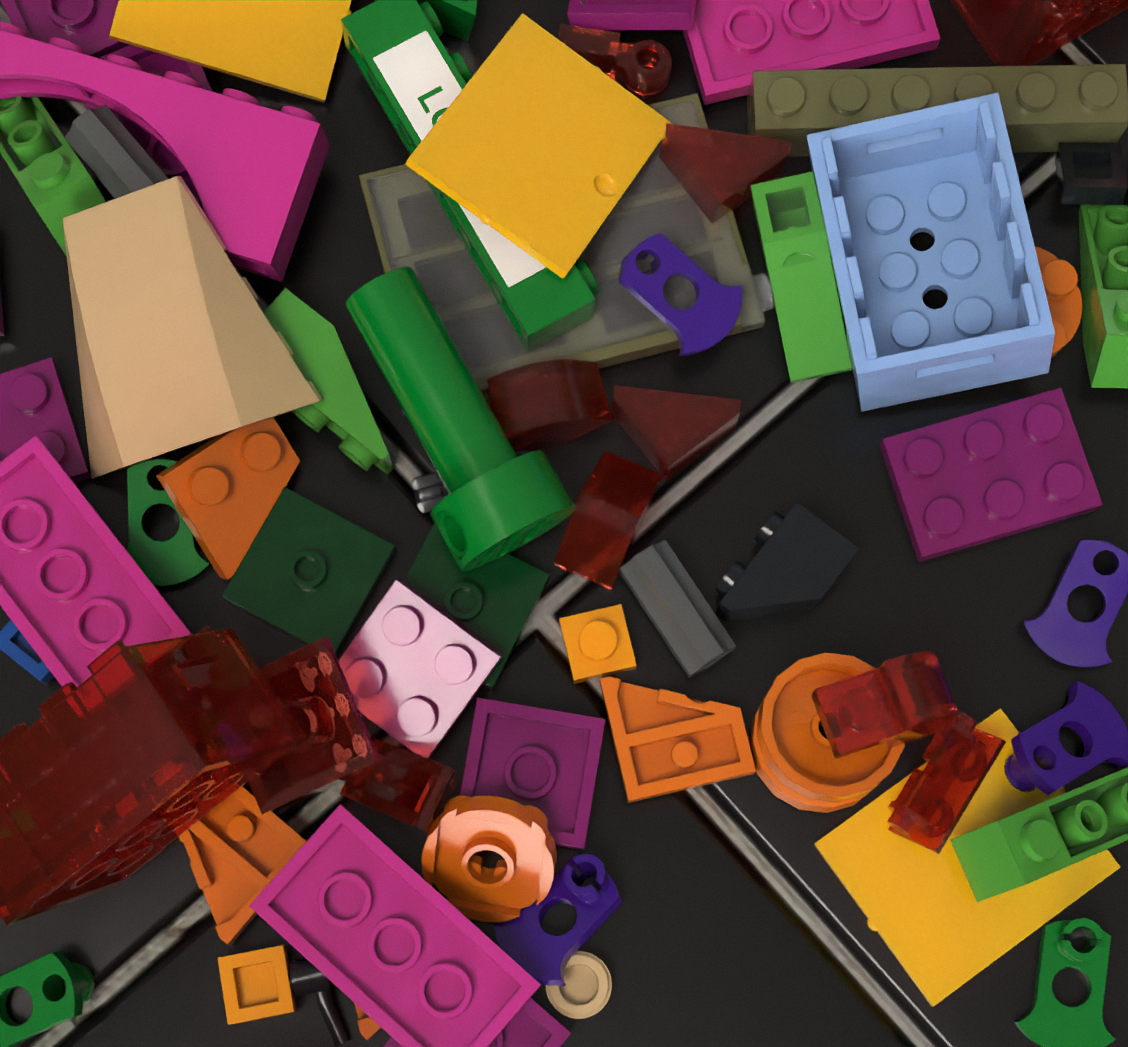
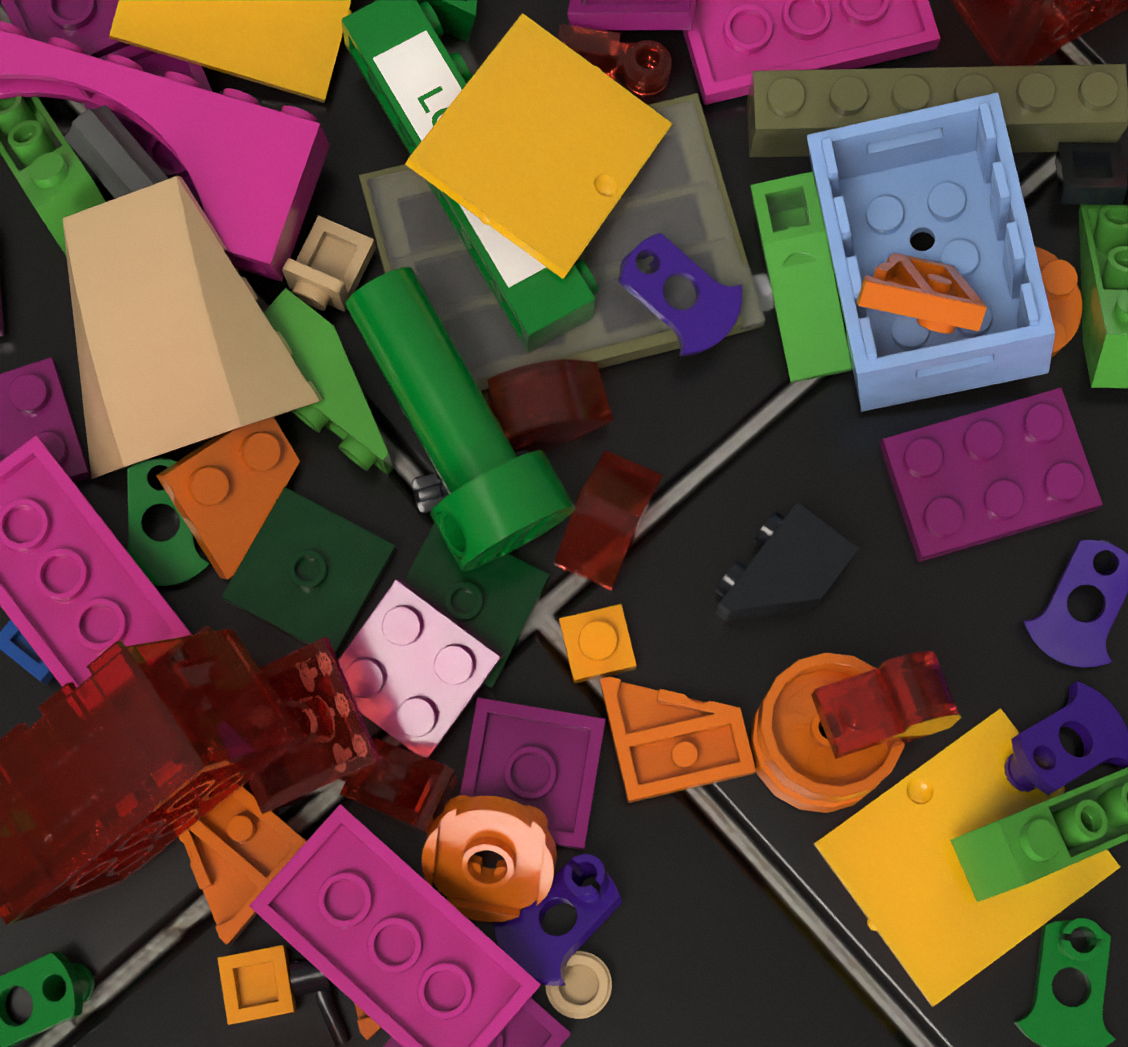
clear red slope [612,385,741,481] -> none
dark grey axle [619,540,736,679] -> none
clear red slope [659,123,791,224] -> none
clear red hinge [887,710,1006,854] -> none
none -> tan bracket [282,215,376,312]
none -> orange wing [856,253,987,334]

